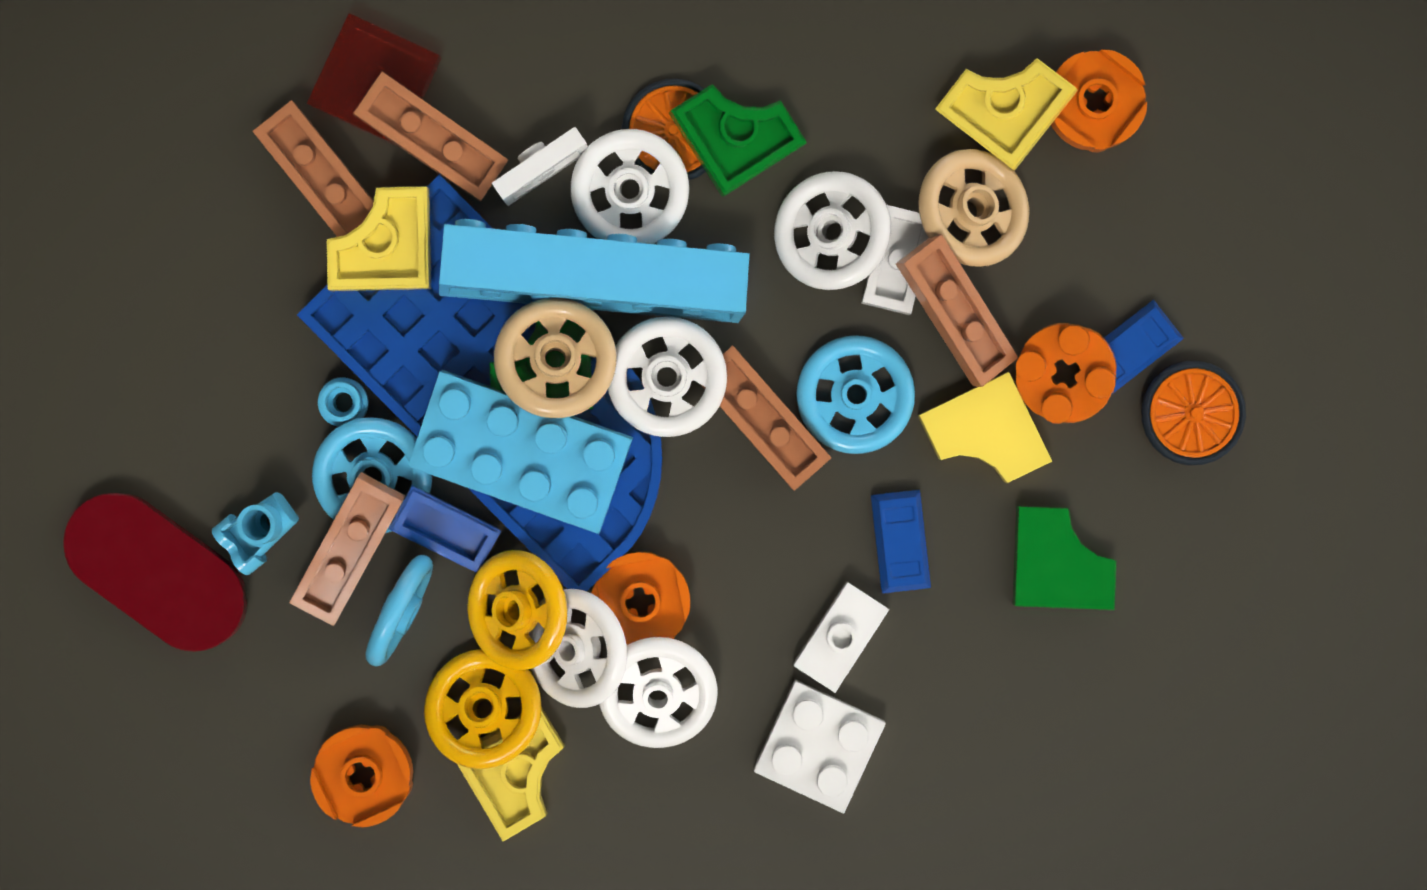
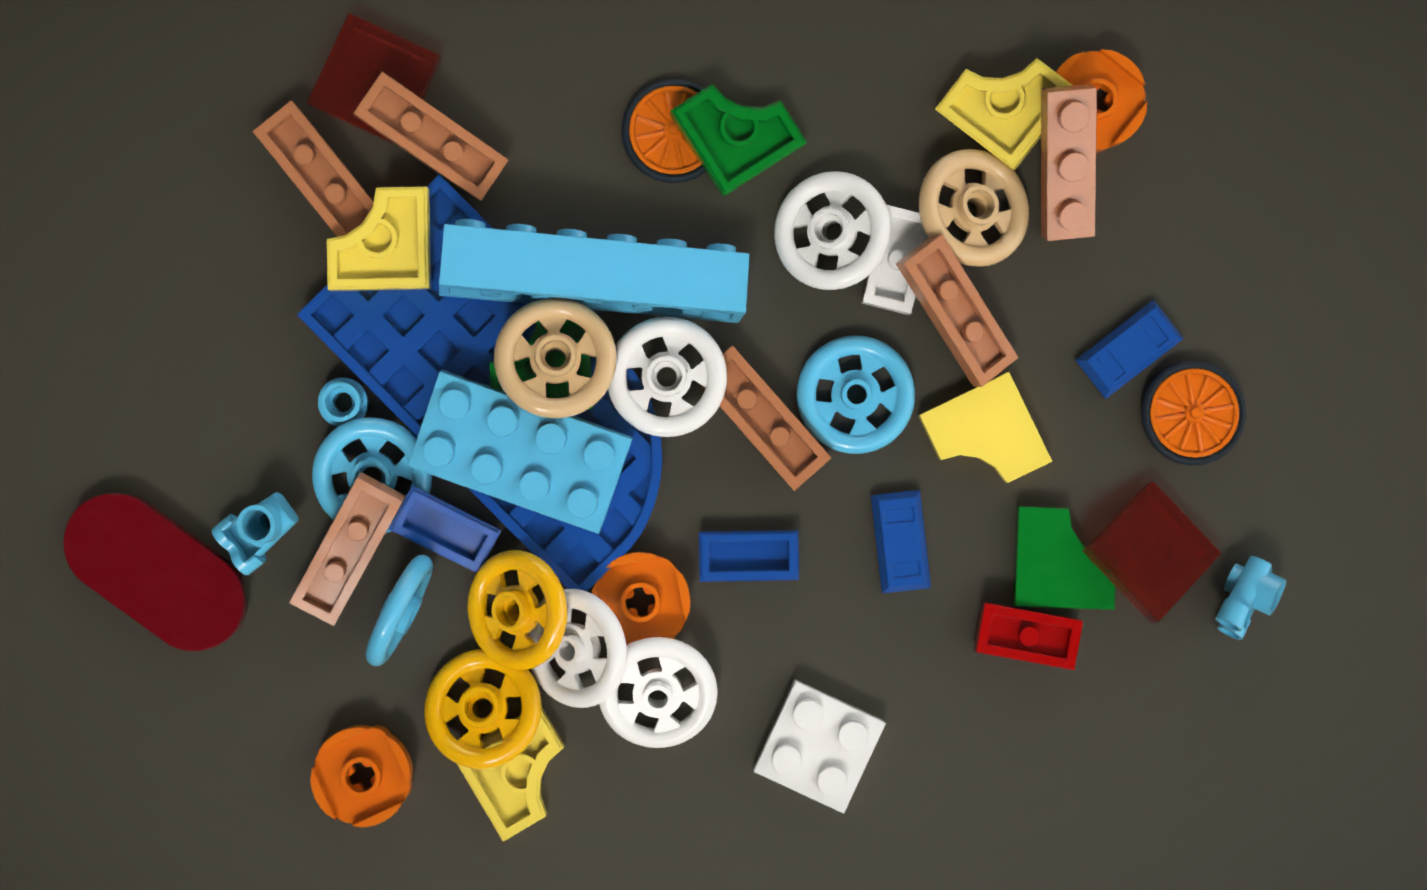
white plate [492,127,588,206] -> none
white plate [571,129,689,244] -> none
white plate [793,581,890,693] -> none
orange plate [1016,323,1117,424] -> none
none -> blue tile [699,530,799,582]
none -> red plate [973,601,1083,670]
none -> nougat plate [1041,84,1097,241]
none -> clear red tile [1083,481,1221,623]
none -> medium azure plate [1215,555,1287,640]

